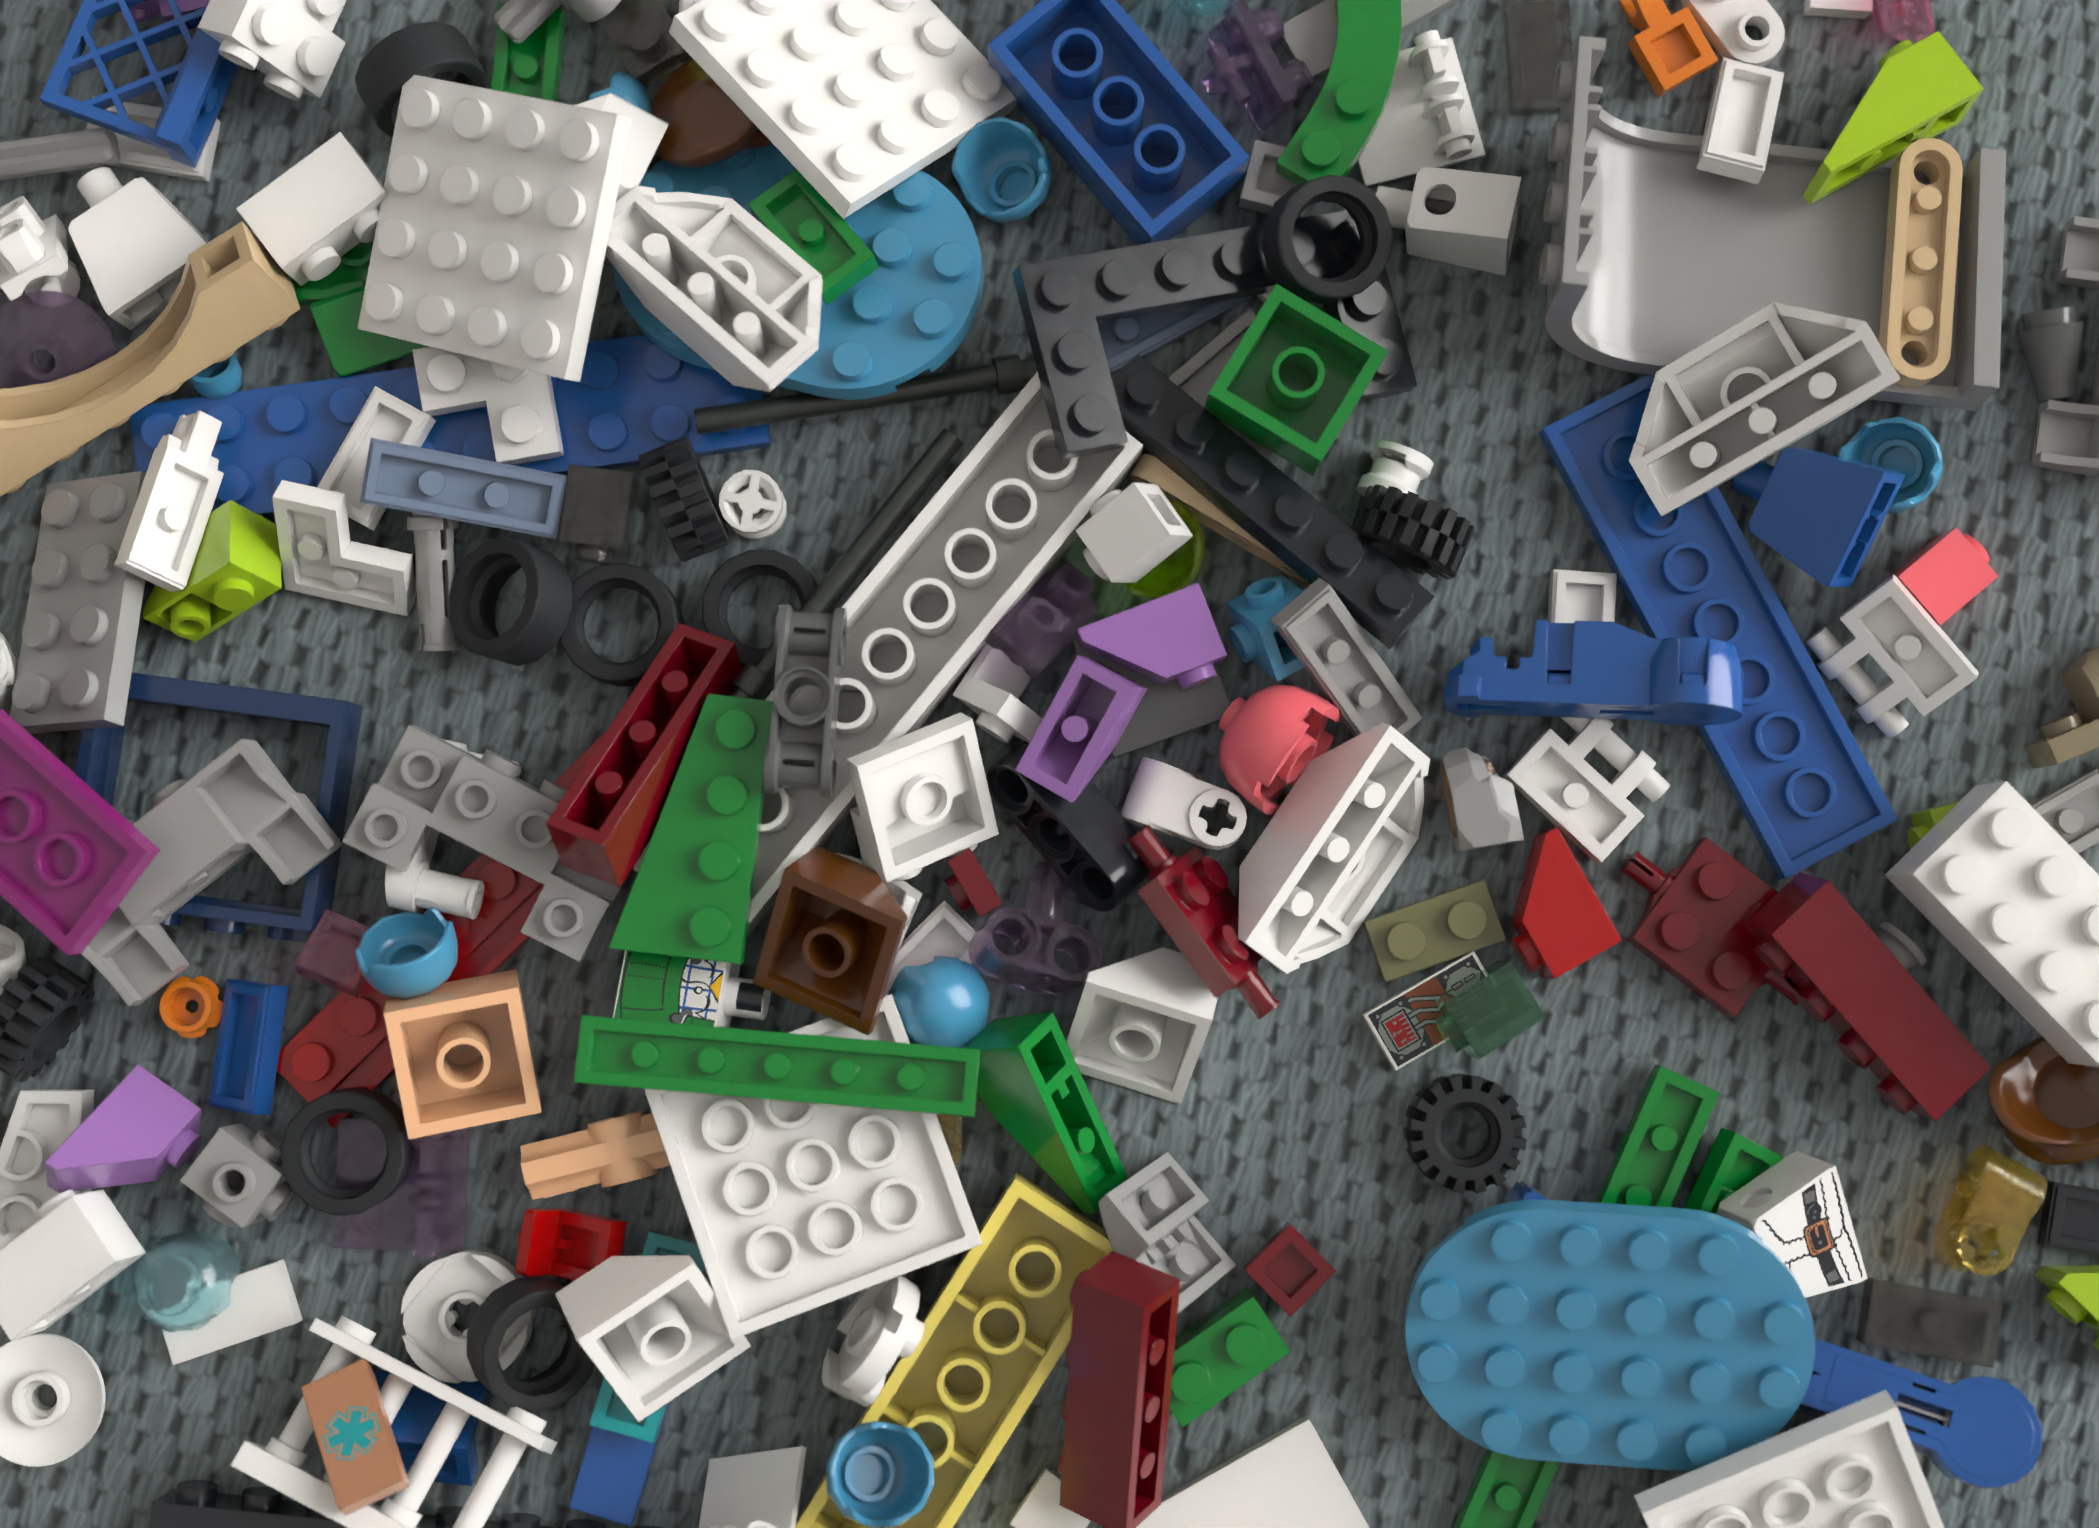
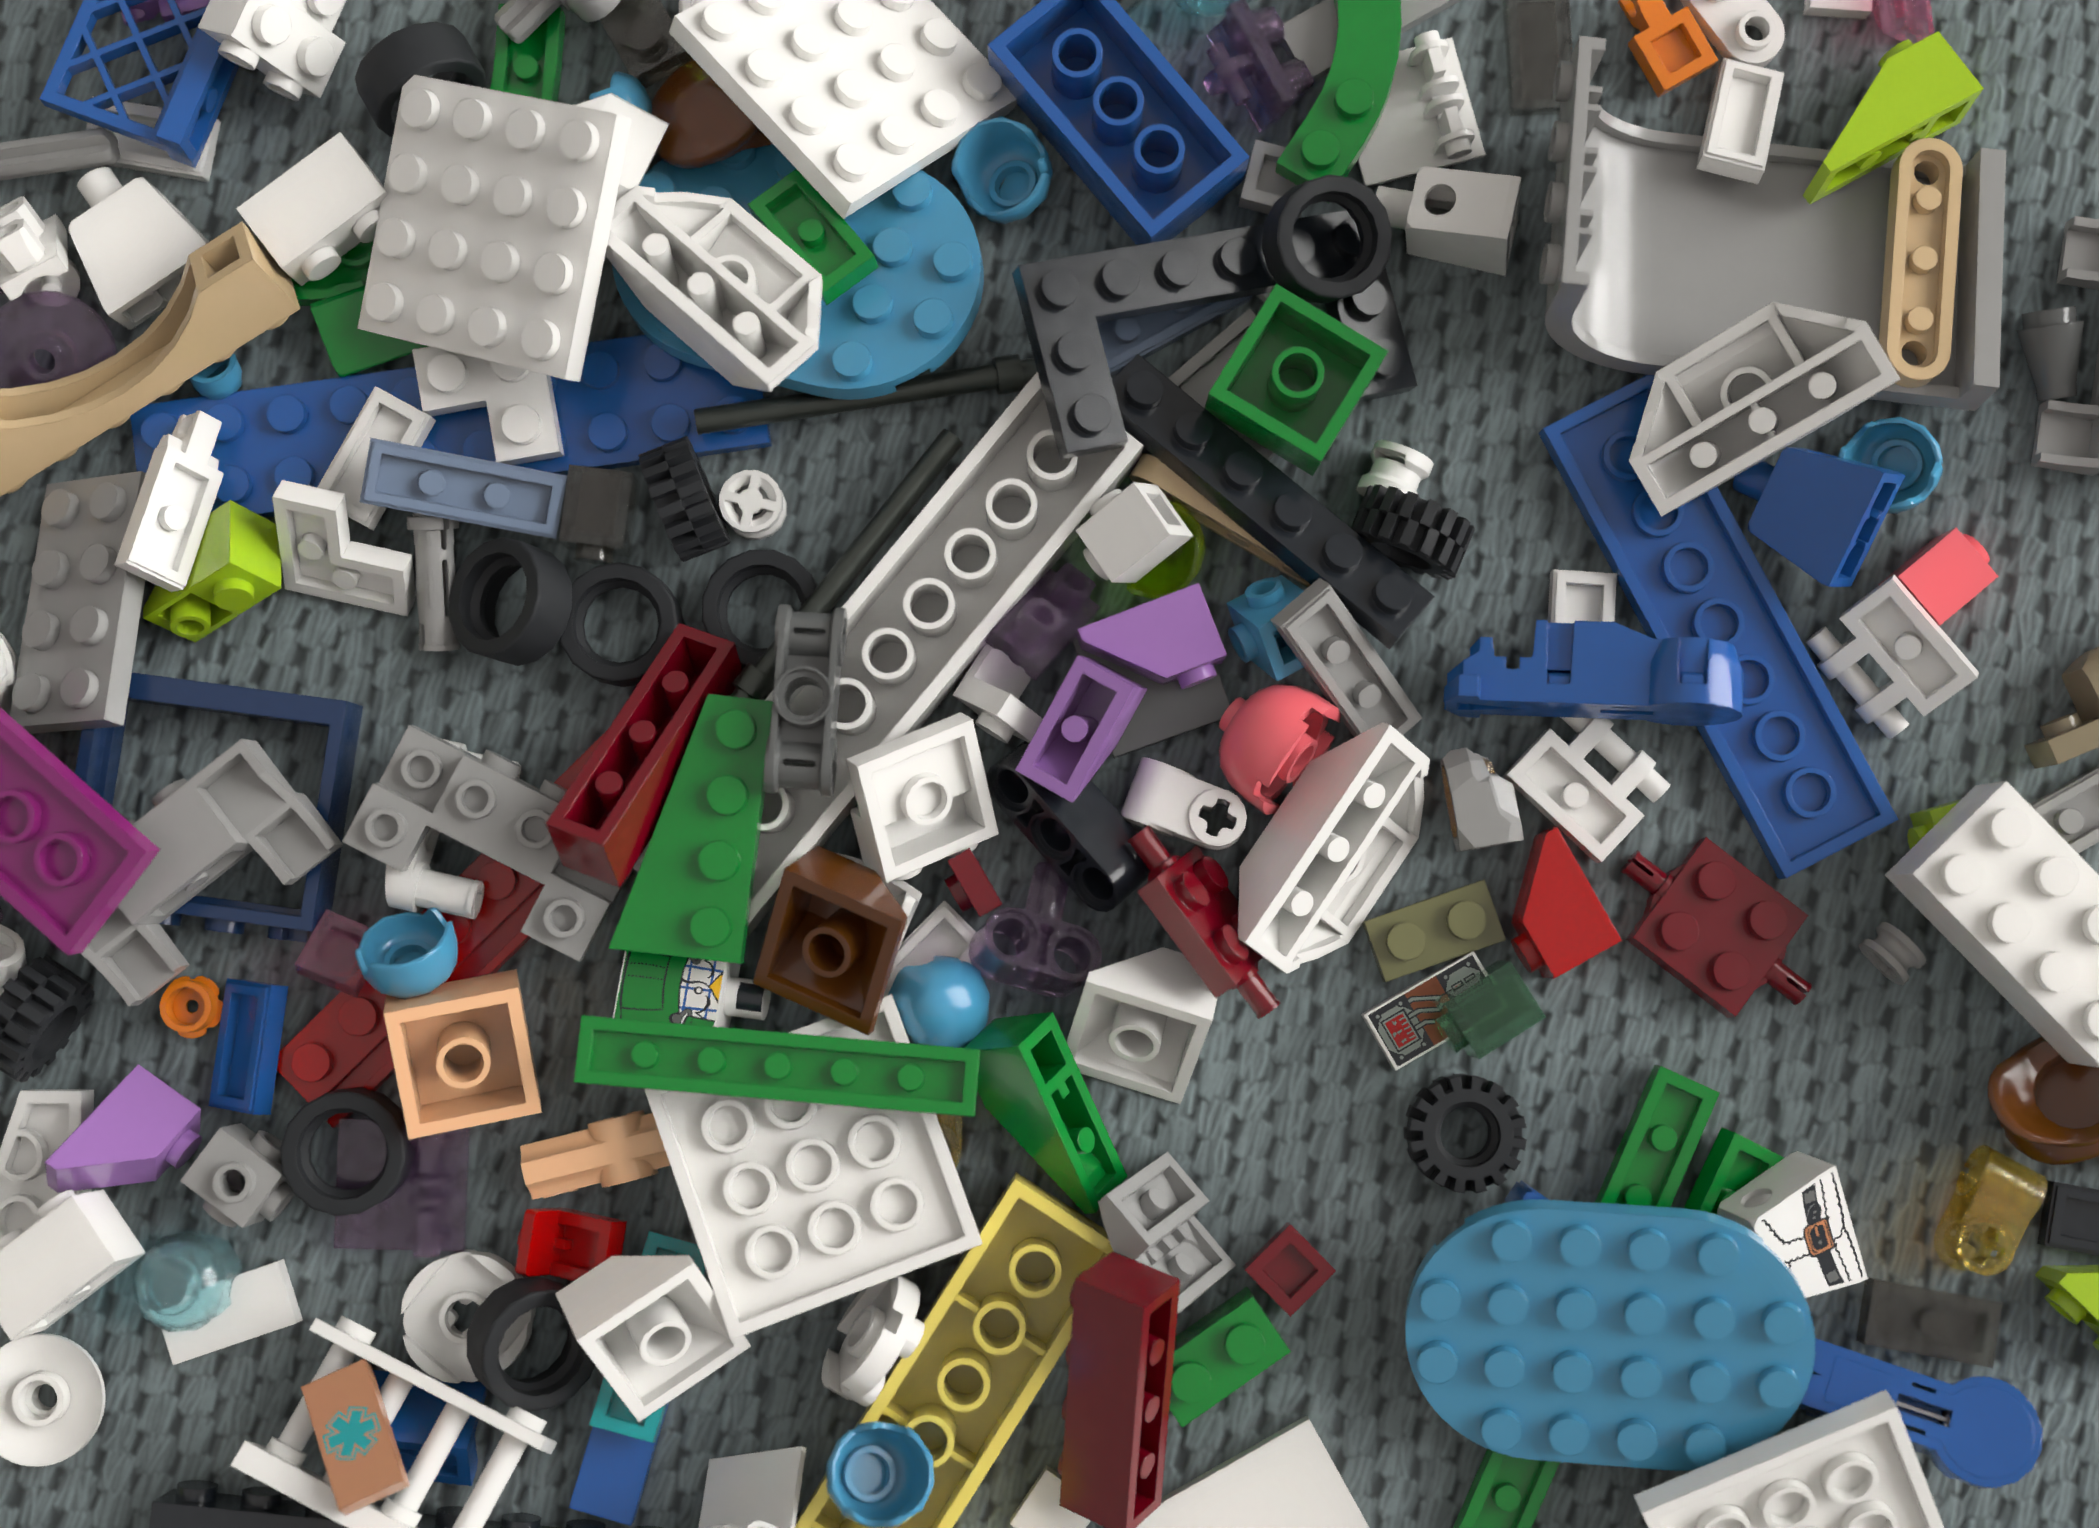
dark red brick [1744,872,1991,1122] -> none

